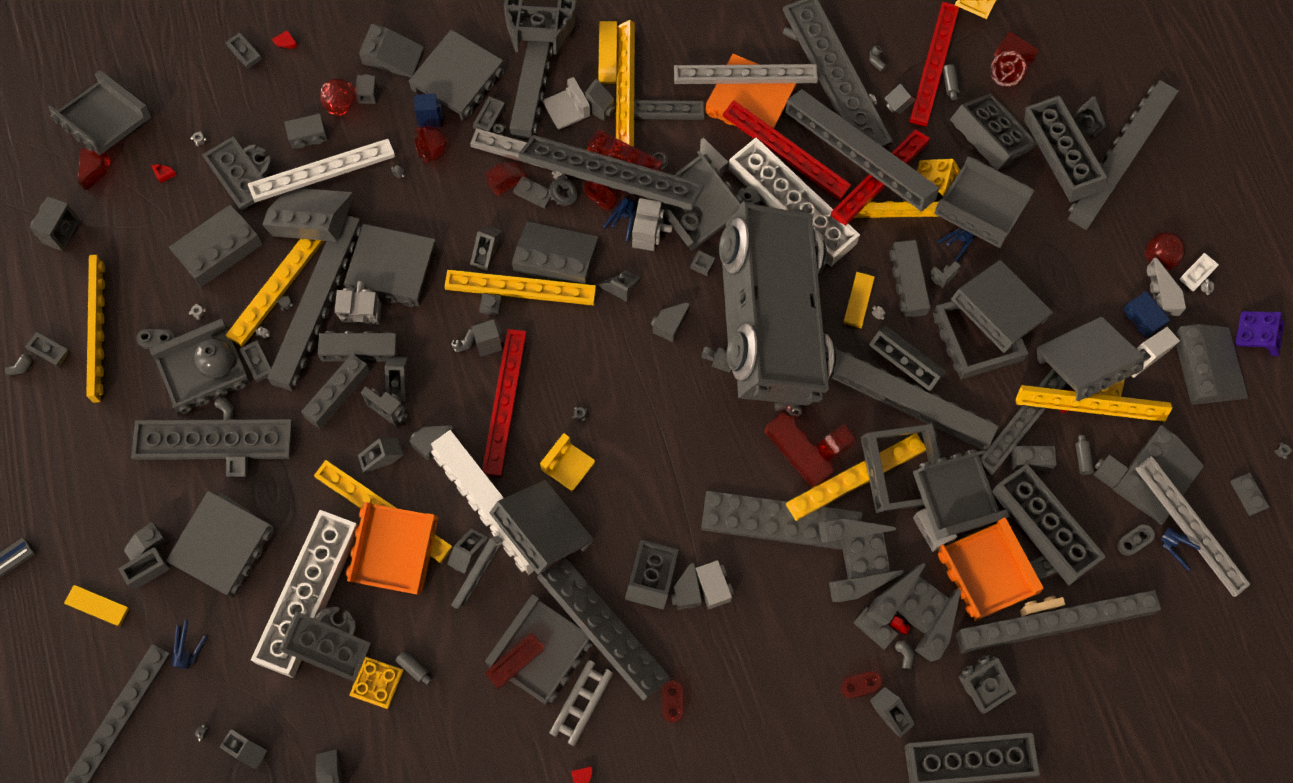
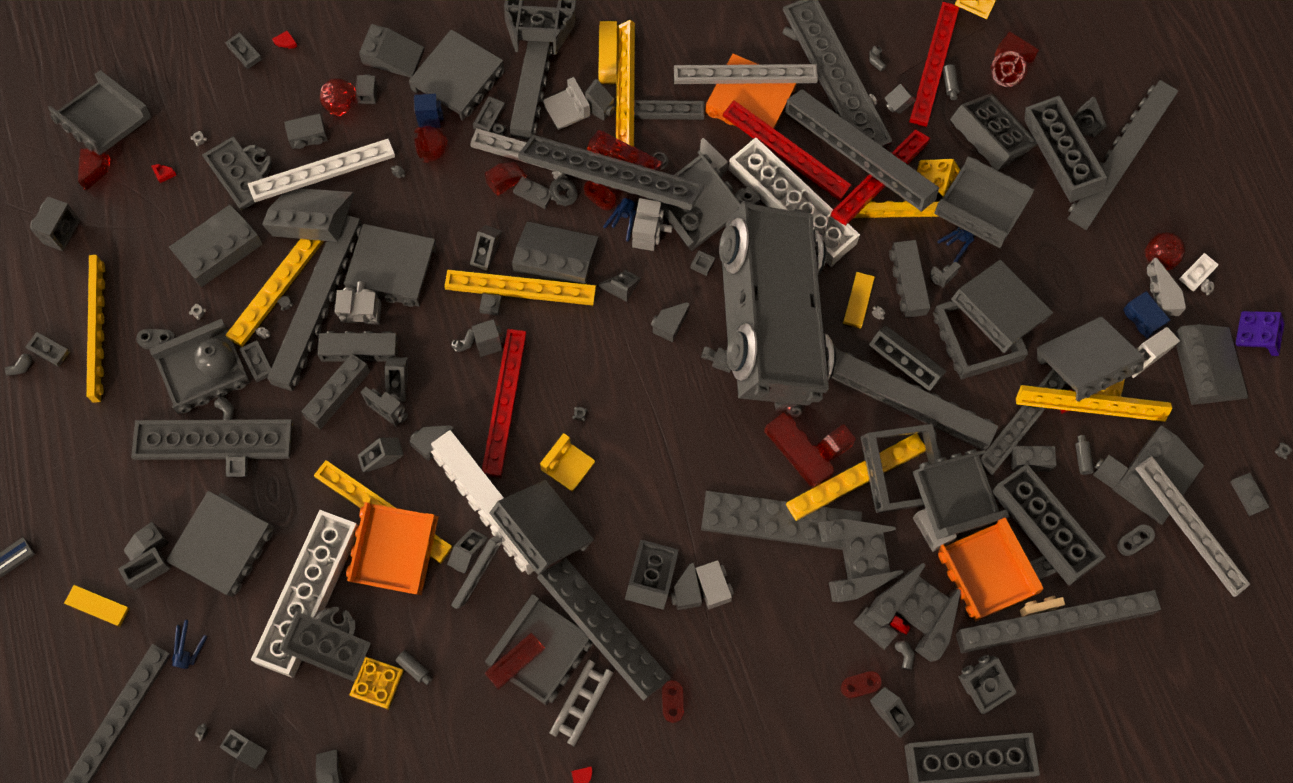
dark blue plant [1160,527,1201,571] -> none

